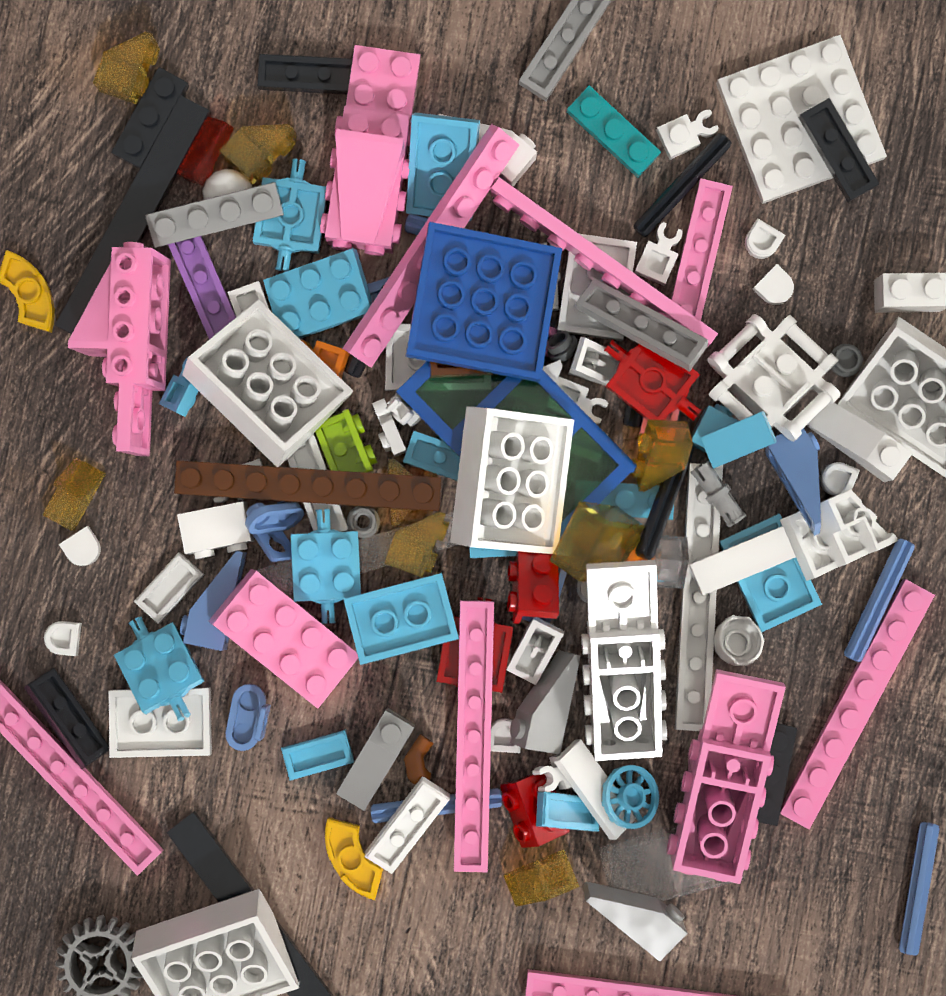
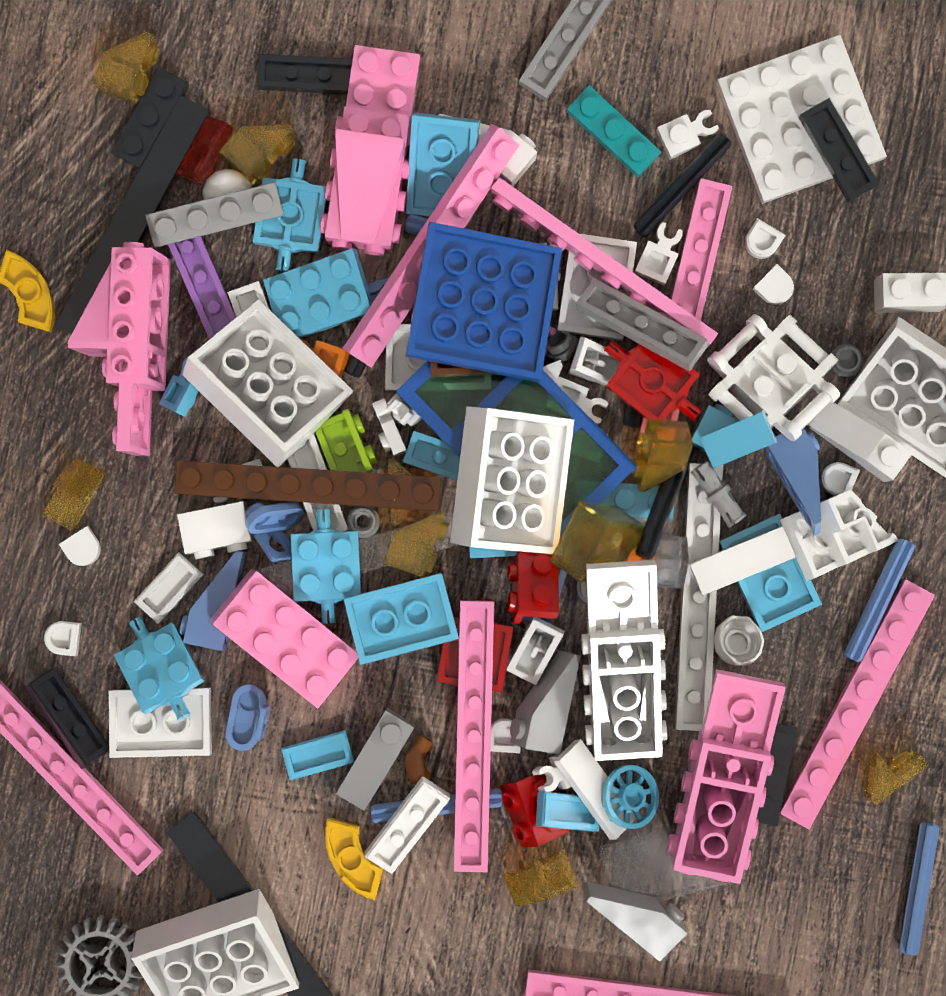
none -> clear yellow slope [864,750,929,806]

